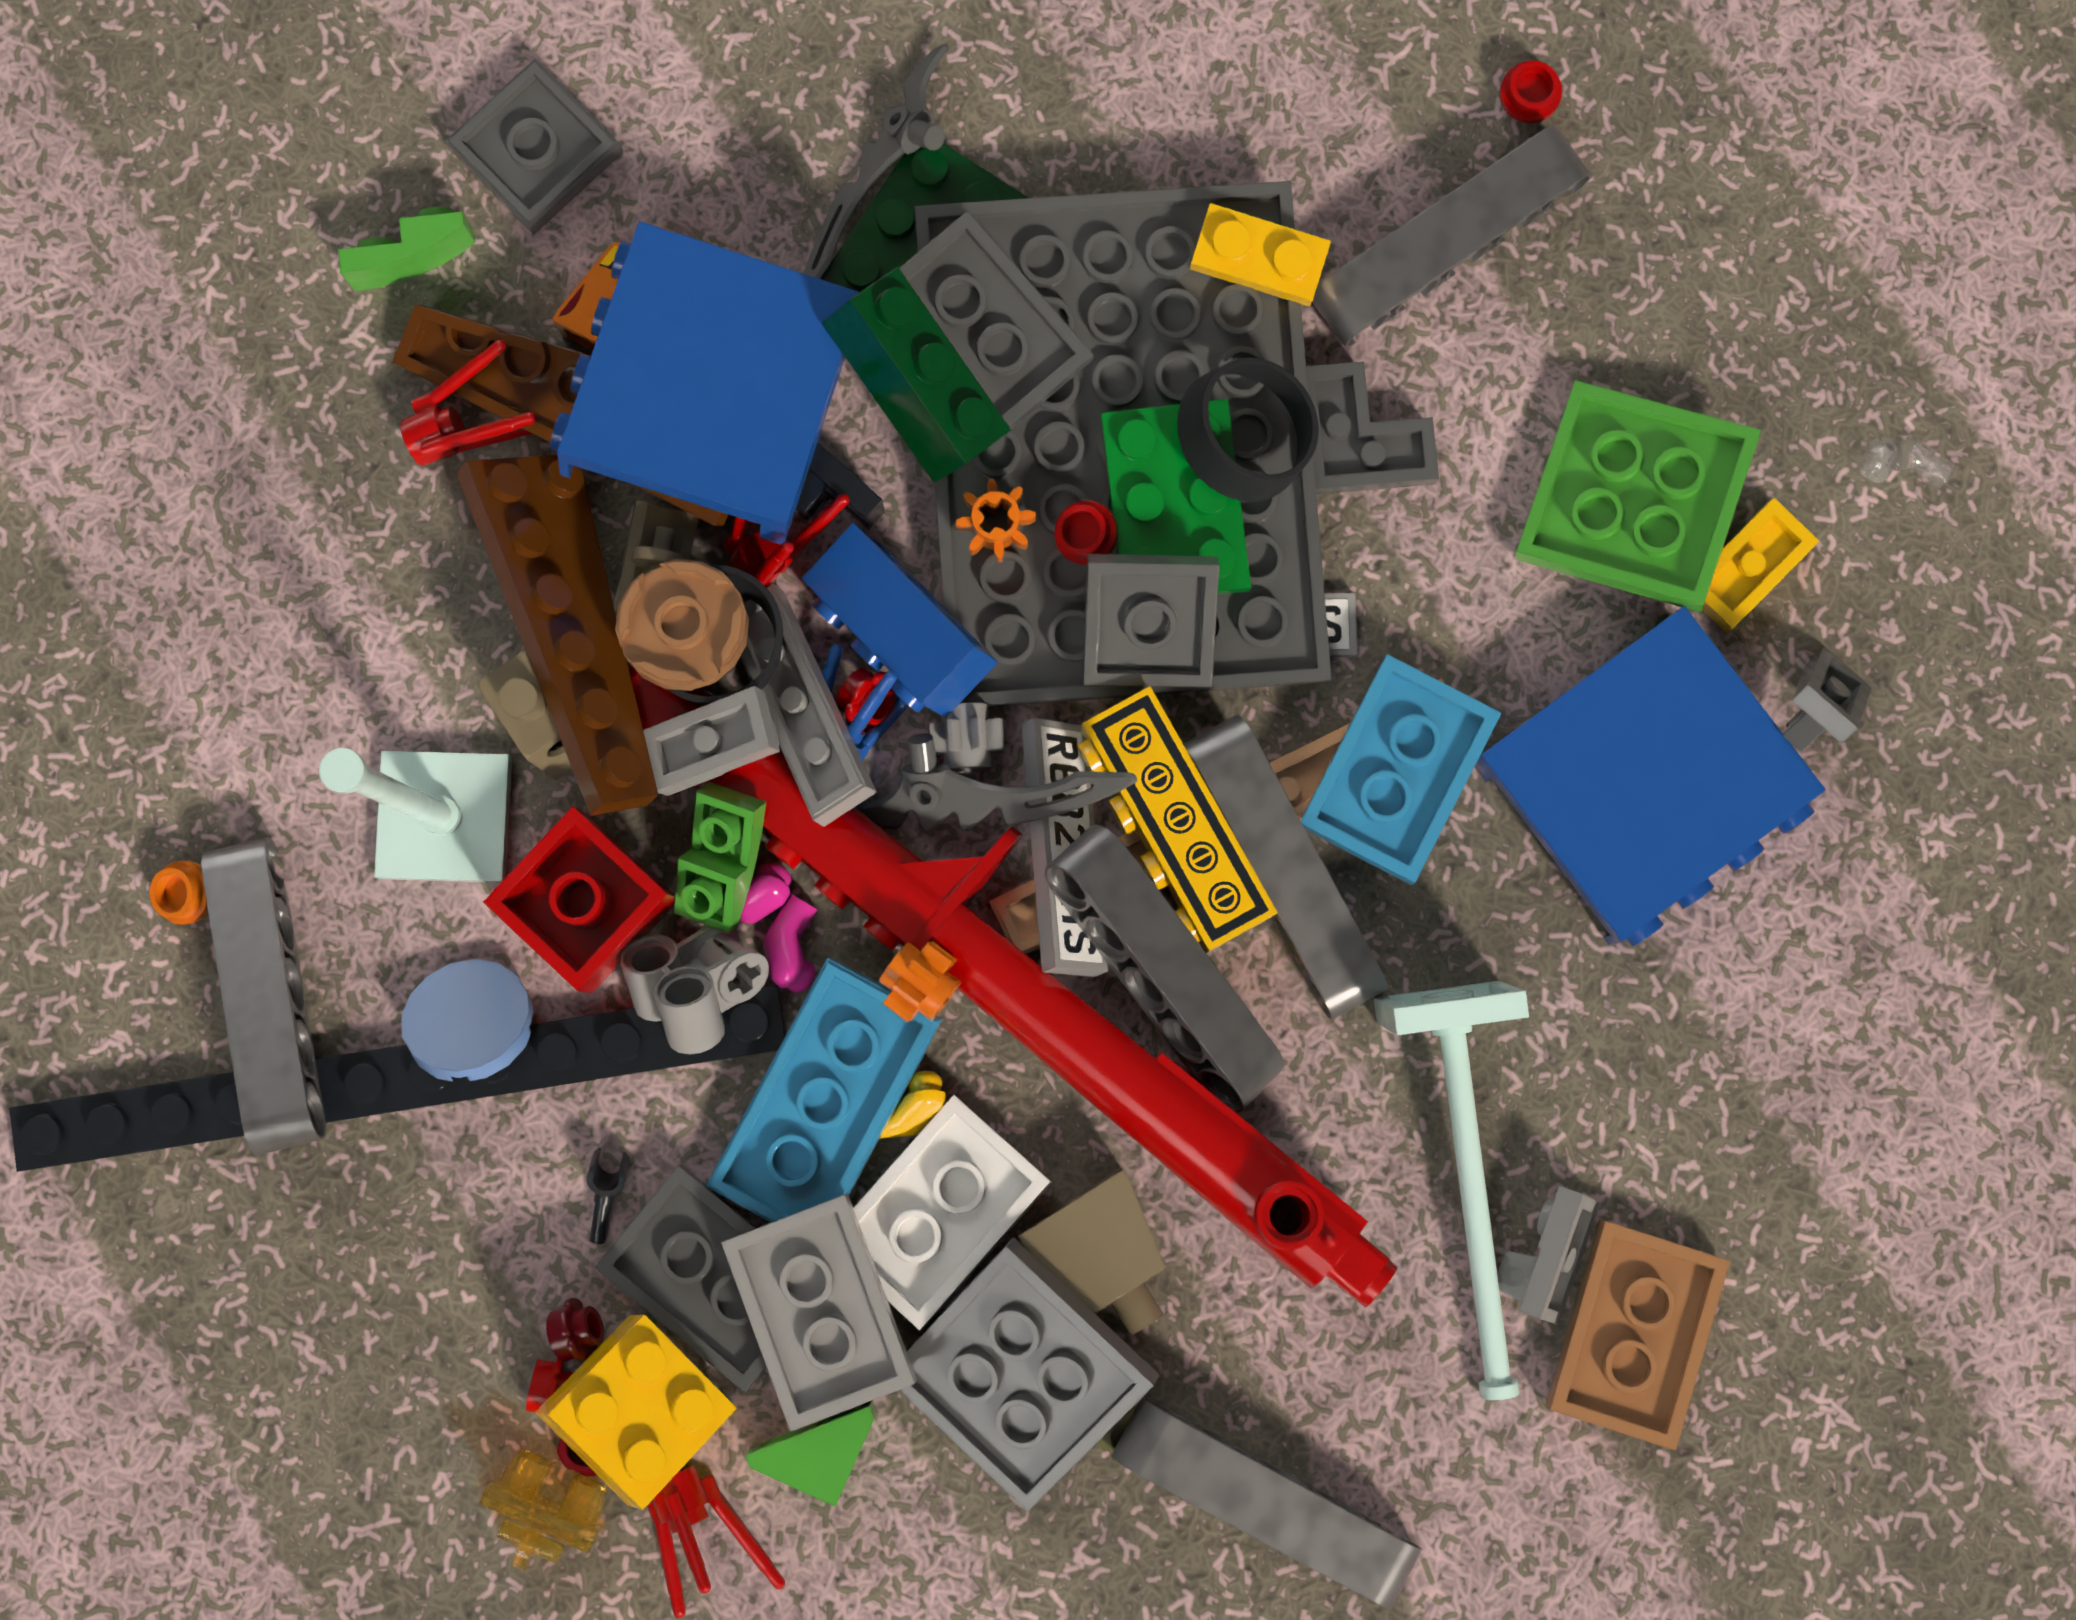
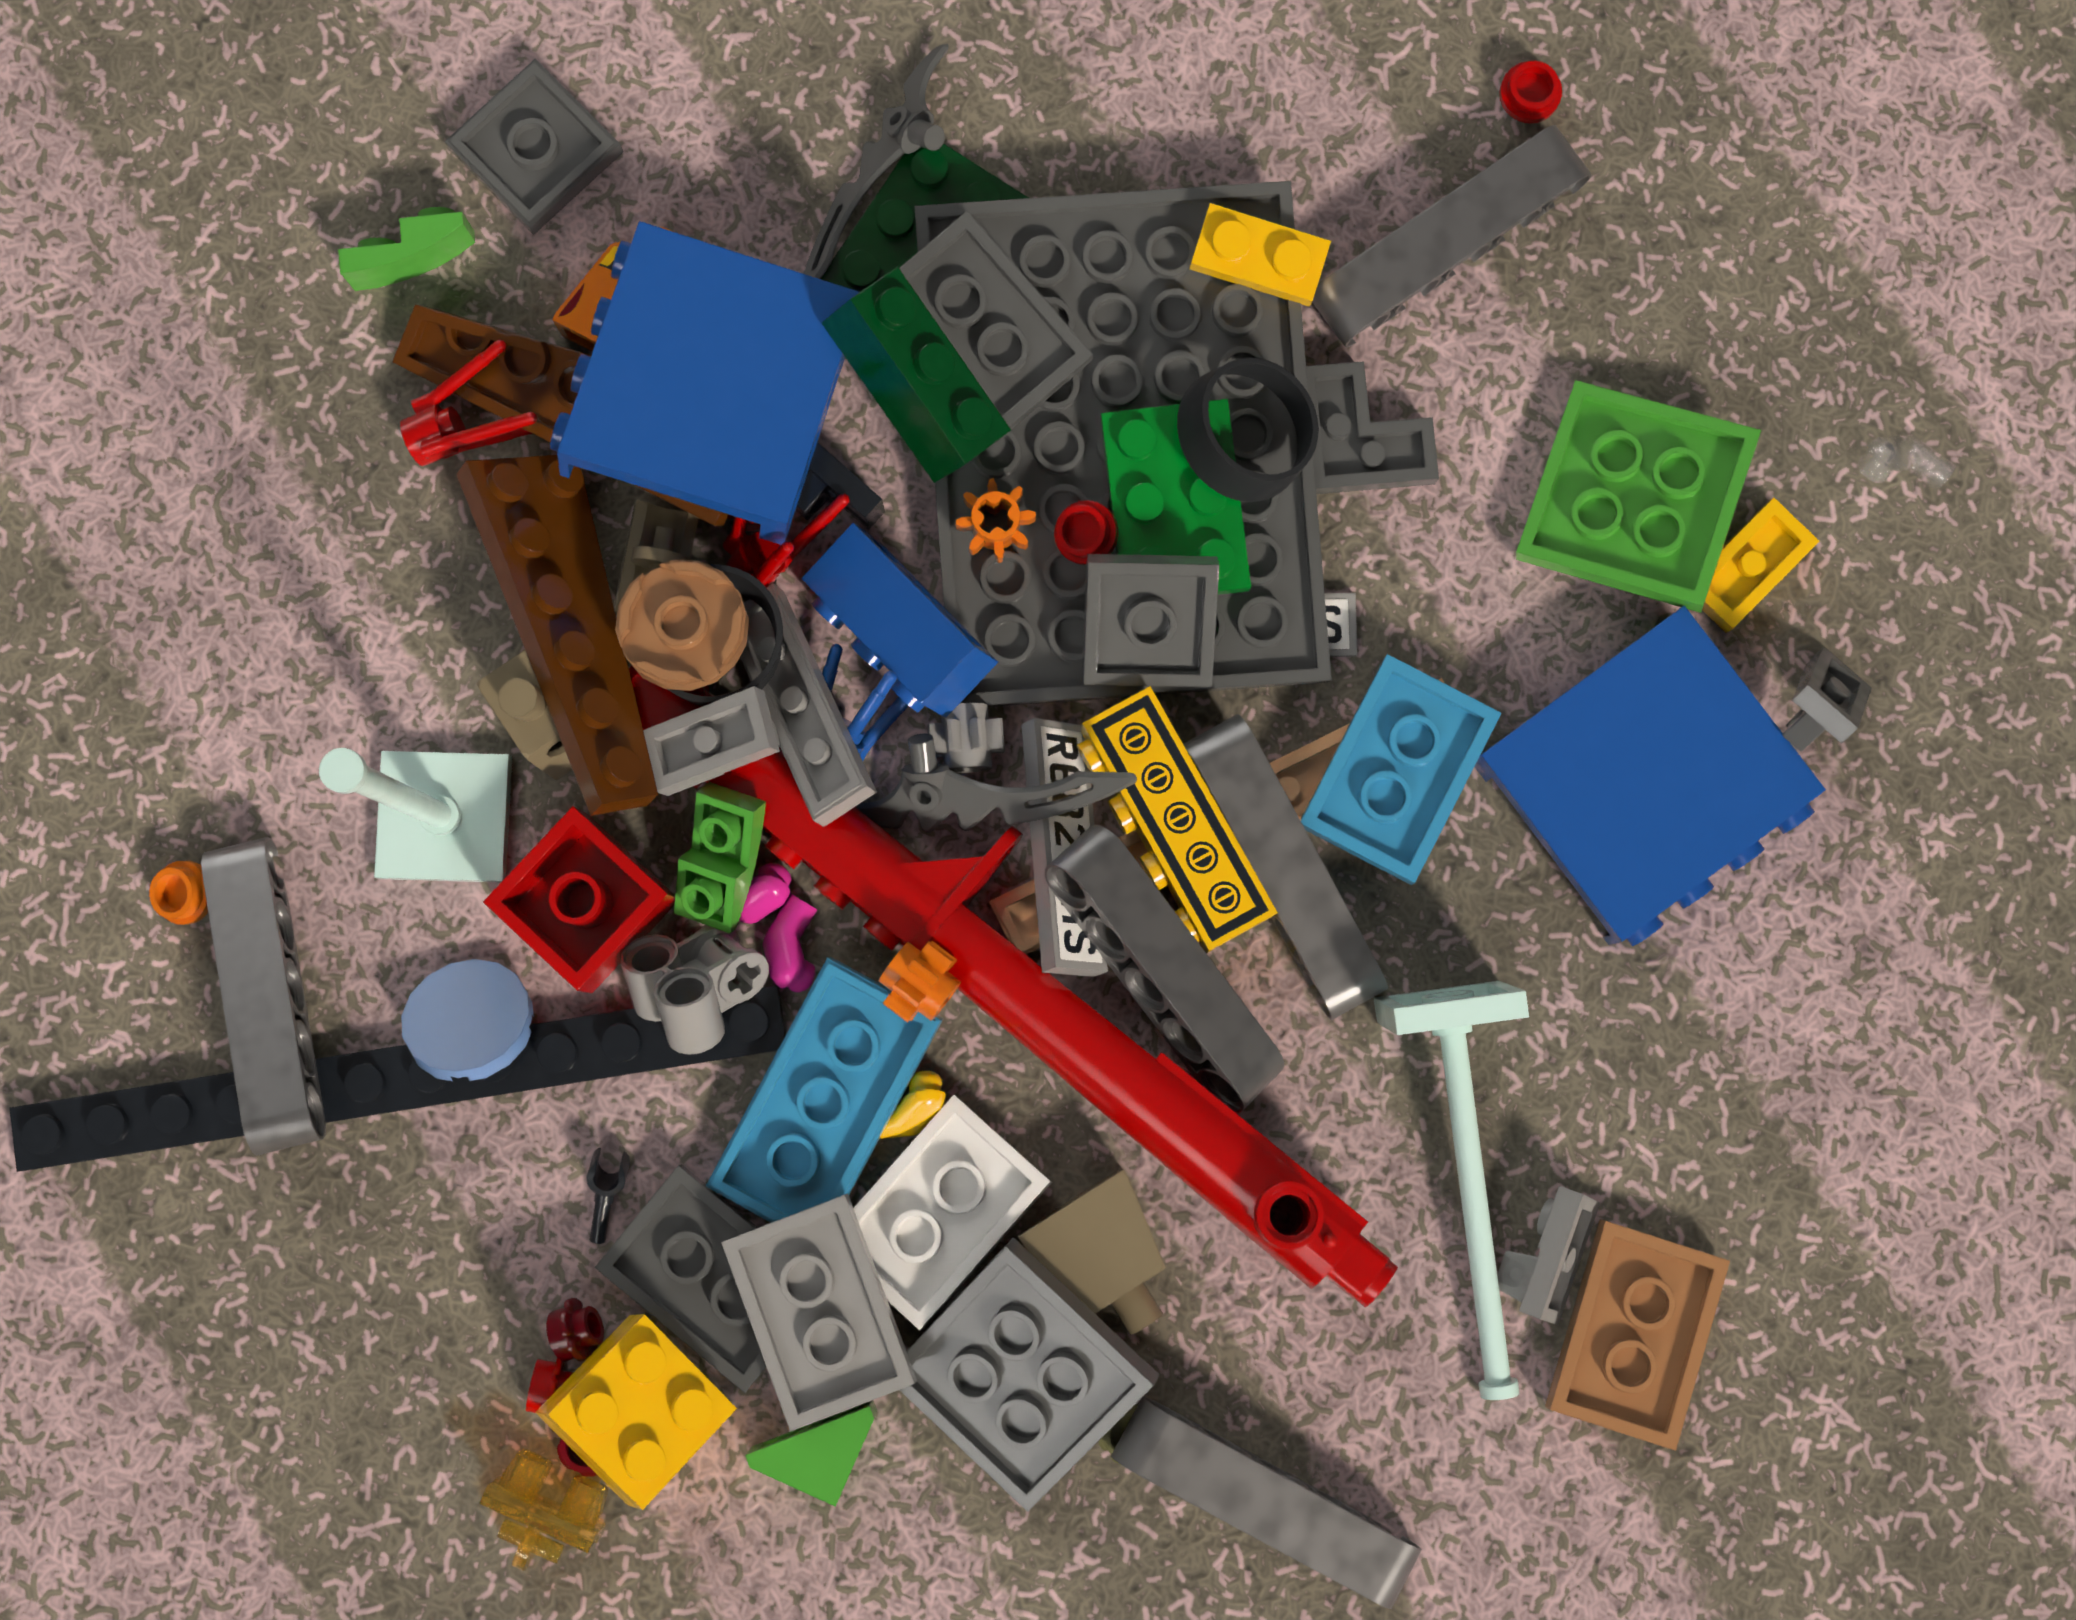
red plant [647,1464,785,1618] -> none
red plate [837,668,895,728] -> none

